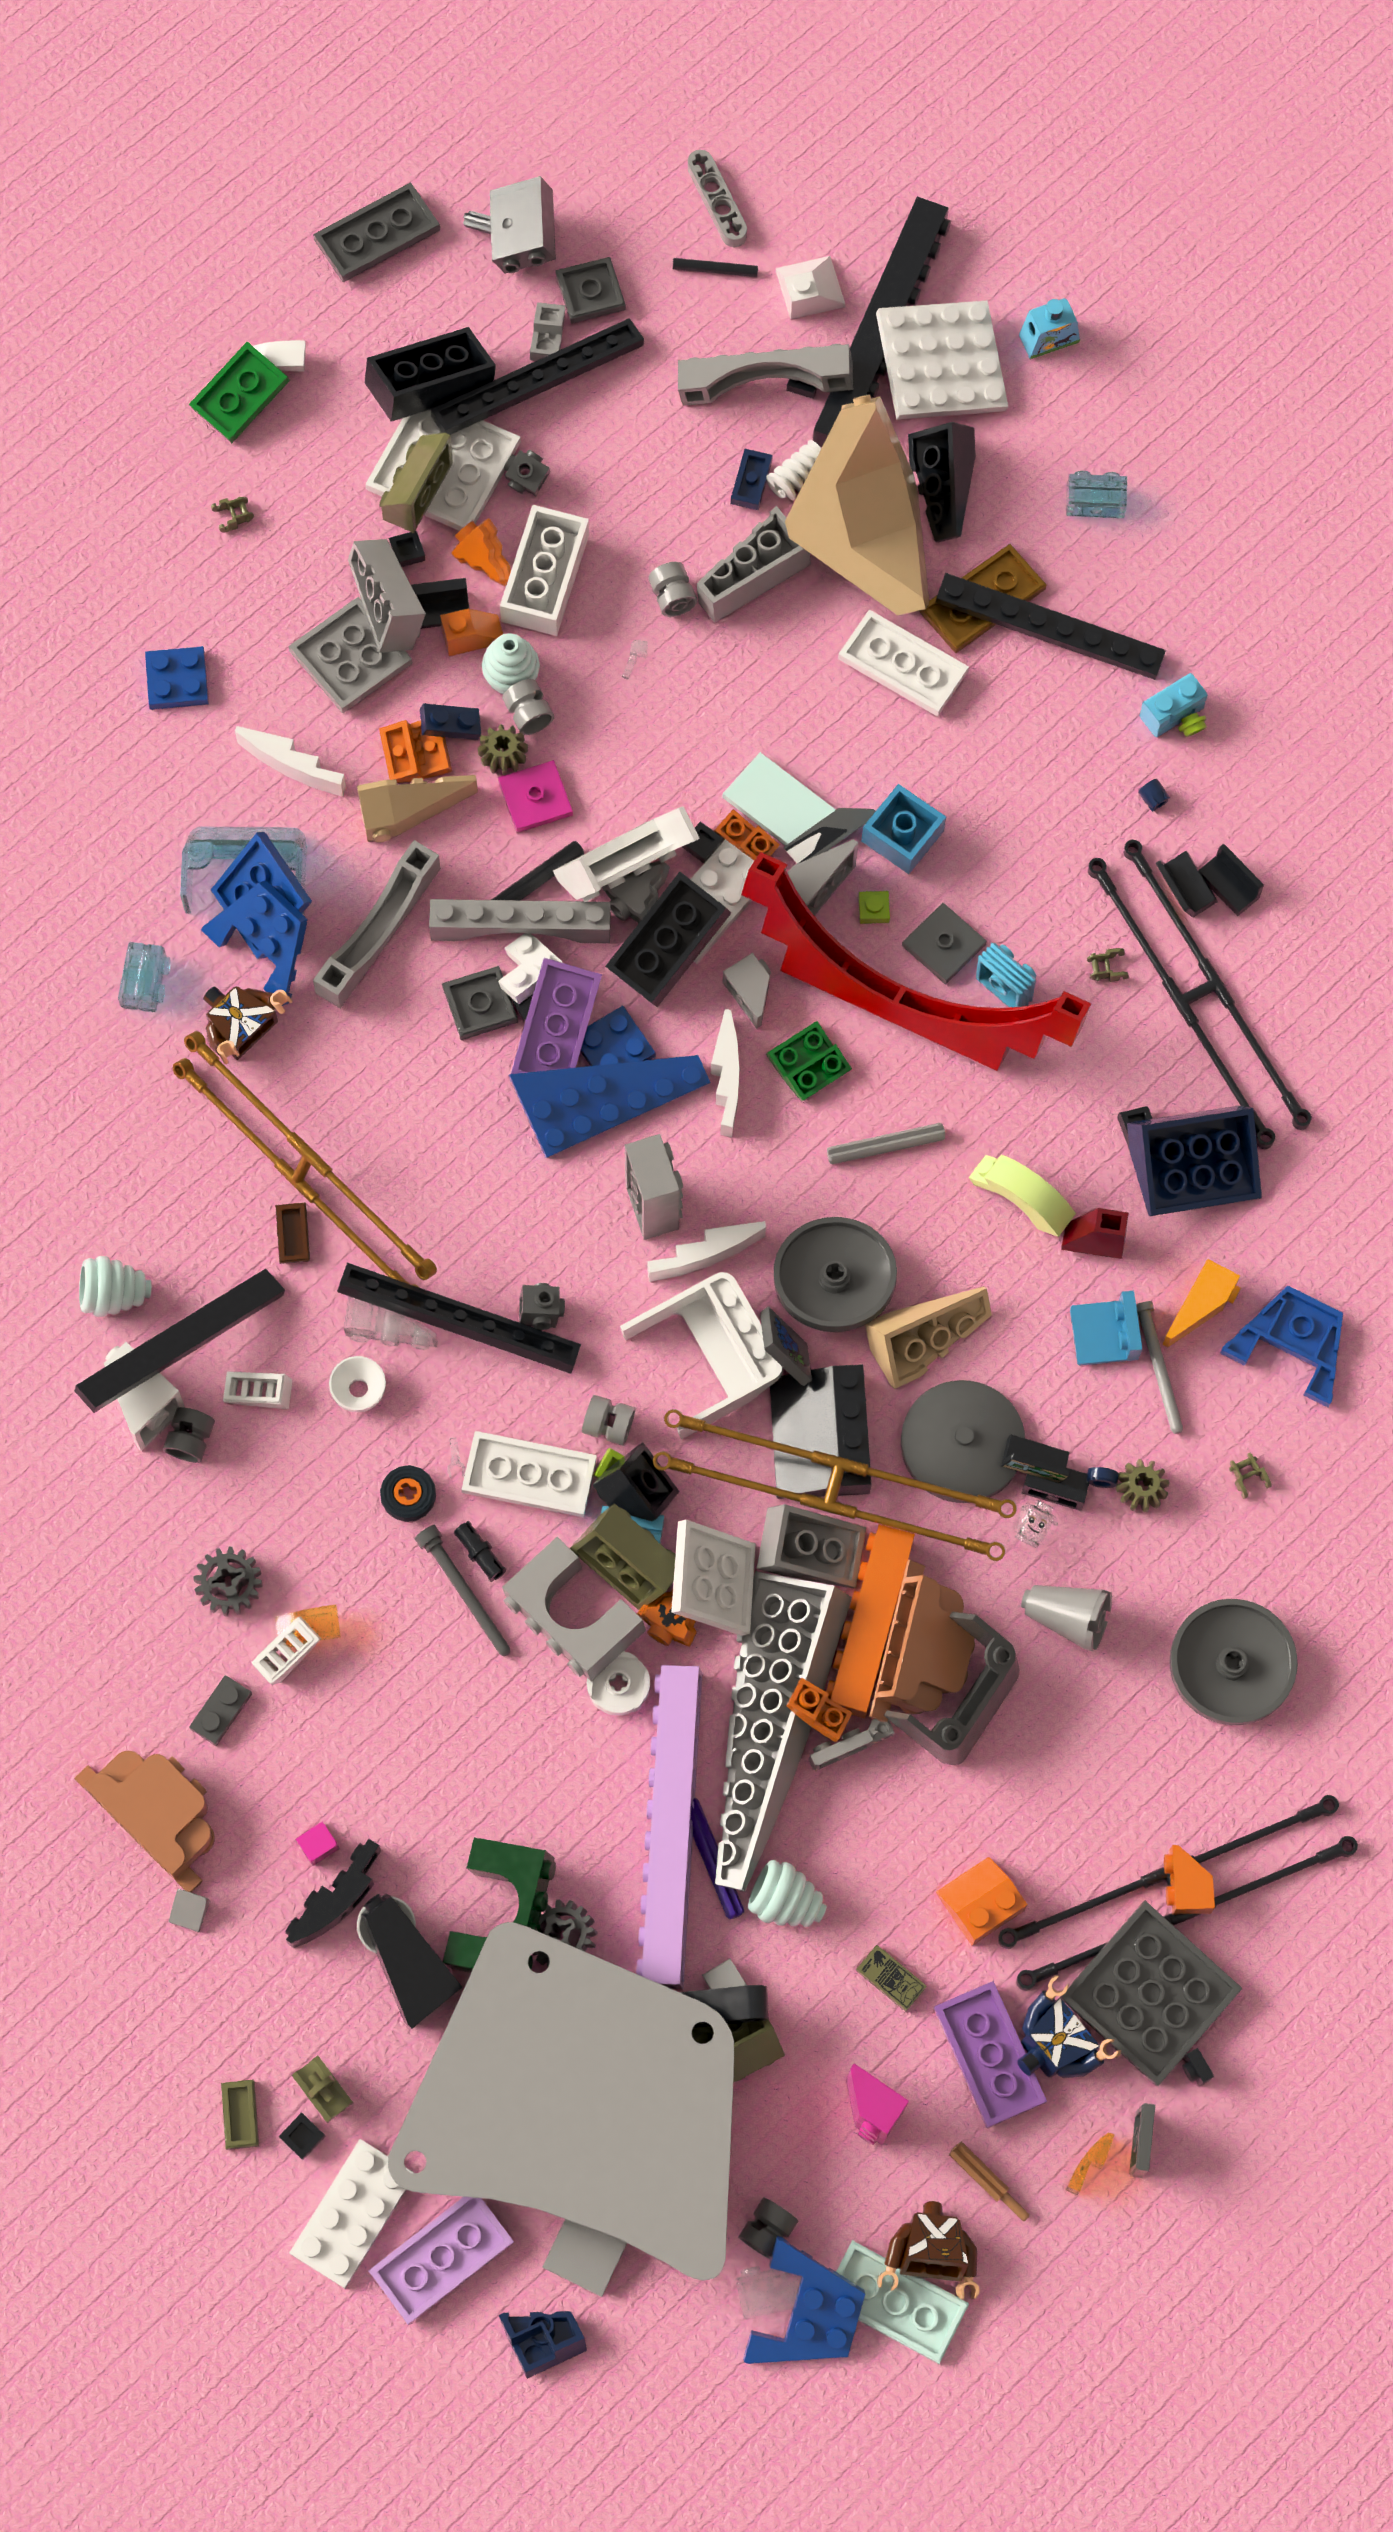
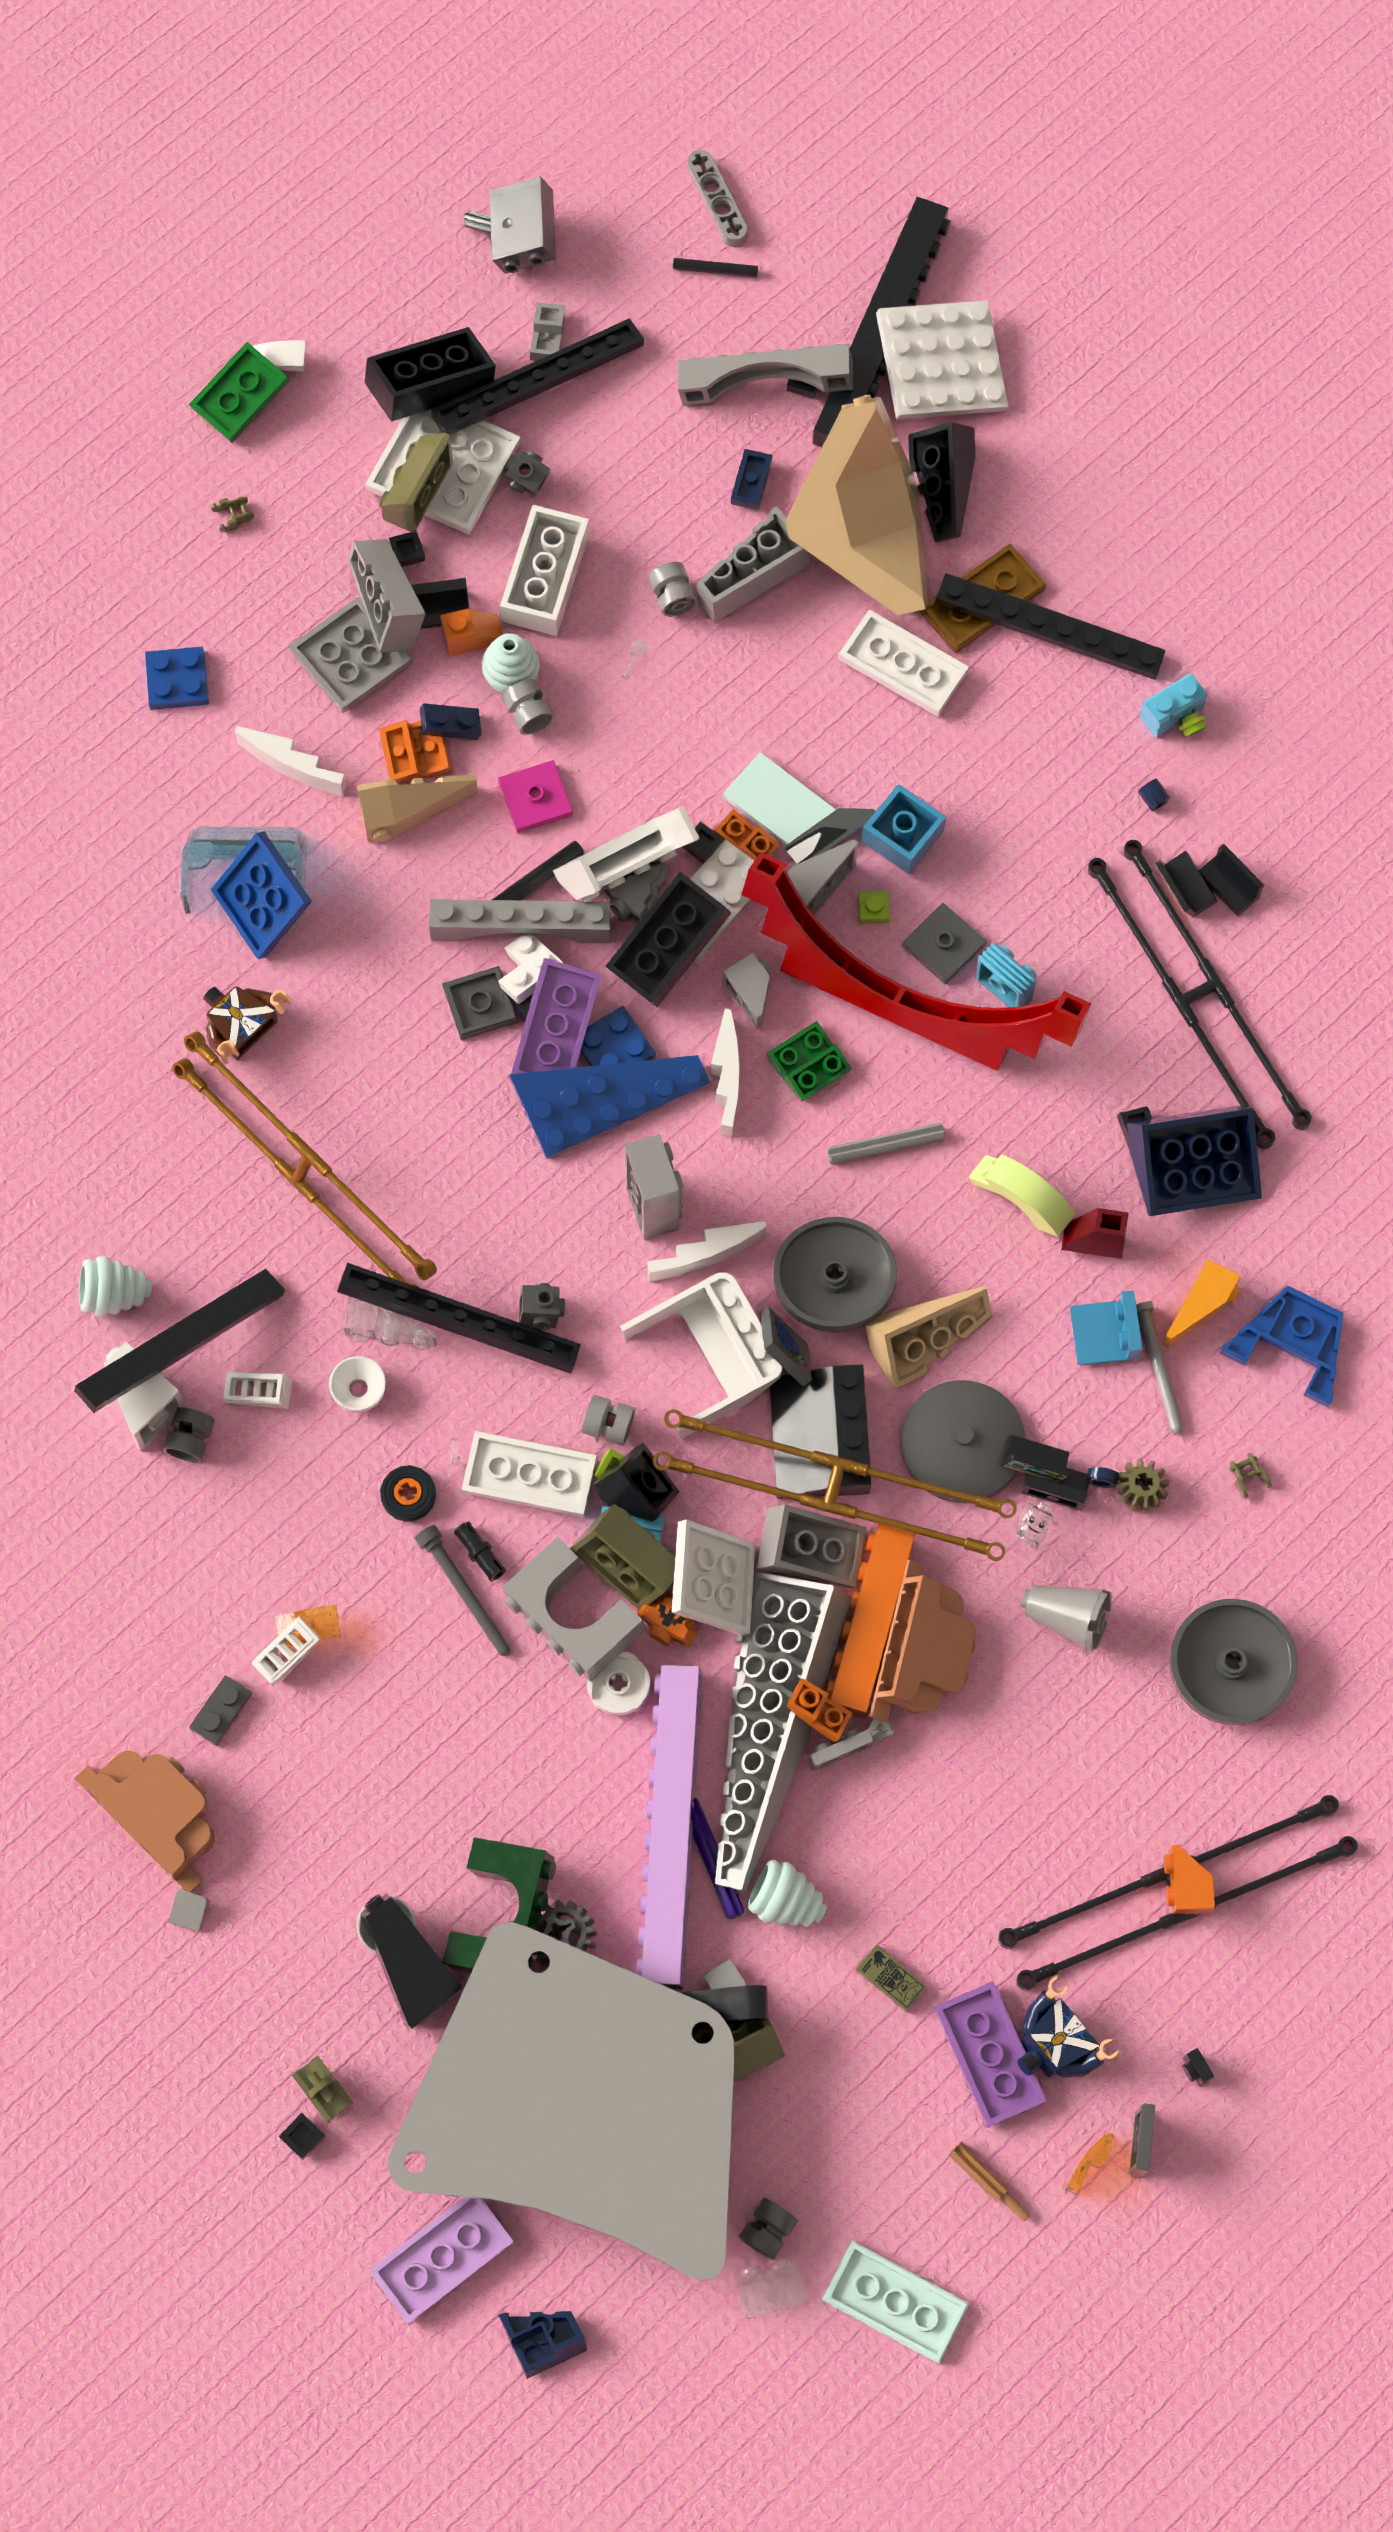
clear light blue brick [118,942,171,1012] -> none
dark grey gear [193,1546,263,1616] -> none
blue wing [201,880,308,1006] -> none
olive tile [221,2079,259,2150] -> none
reddish brown tile [275,1202,310,1264] -> none
black slope [285,1839,381,1948] -> none
white plate [289,2139,415,2289] -> none
dark pink slope [296,1821,340,1866] -> none
dark grey plate [313,182,440,282] -> none
light grey arch [313,840,441,1009] -> none
orange rock [451,518,511,586] -> none
olive gear [478,724,528,776] -> none
light grey slope [542,2219,627,2297] -> none
dark grey plate [555,257,626,324] -> none
blue wing [743,2236,865,2364] -> none
white piece [766,440,821,501] -> none
white slope [776,256,845,320] -> none
dark pink slope [846,2063,909,2145] -> none
reddish brown torso [877,2201,980,2299] -> none
dark grey windscreen [884,1612,1020,1765] -> none
orange slope [936,1857,1028,1946] -> none
medium azure torso [1019,298,1080,359] -> none
dark grey plate [1059,1900,1242,2086] -> none
clear light blue brick [1066,471,1127,518] -> none
olive piece [1087,948,1129,982] -> none

